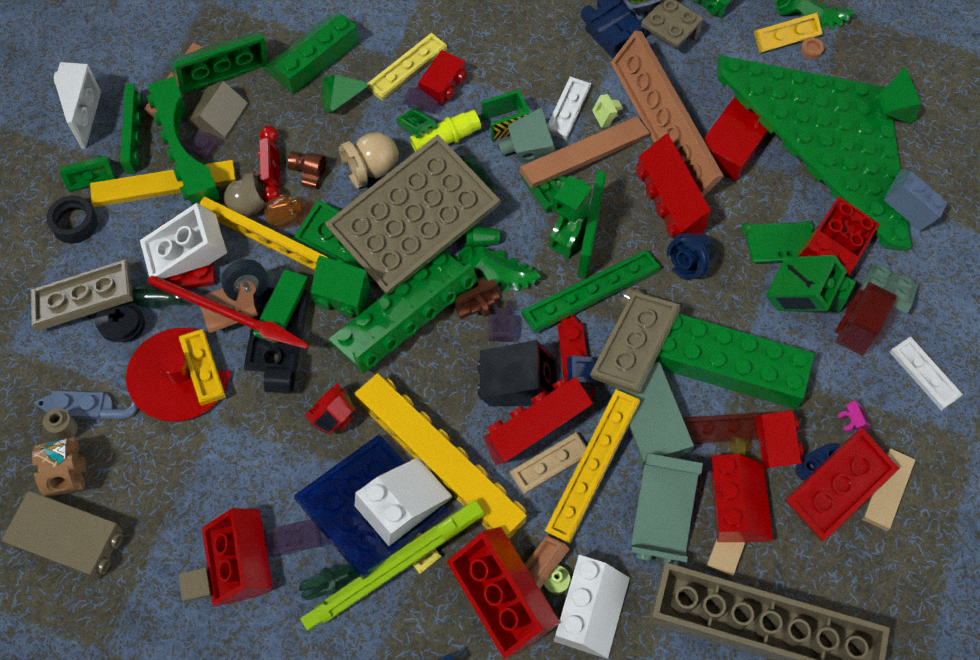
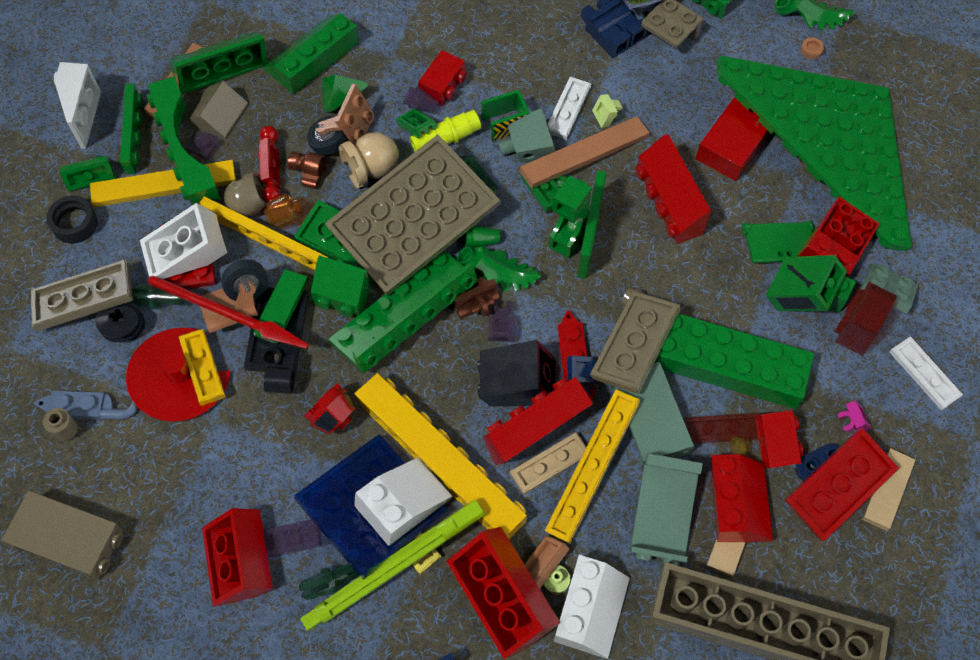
medium nougat brick [32,437,87,497] -> none
dark tan tile [178,568,211,603] -> none
light yellow tile [367,33,447,101] -> none
green tile [521,249,661,334] -> none
nougat plate [610,31,724,197] -> none
dark blue cone [667,233,717,280] -> none
yellow tile [754,13,823,53] -> none
green slope [877,66,921,124] -> none
sand blue slope [884,169,948,231] -> none
none -> nougat plate [307,84,375,155]

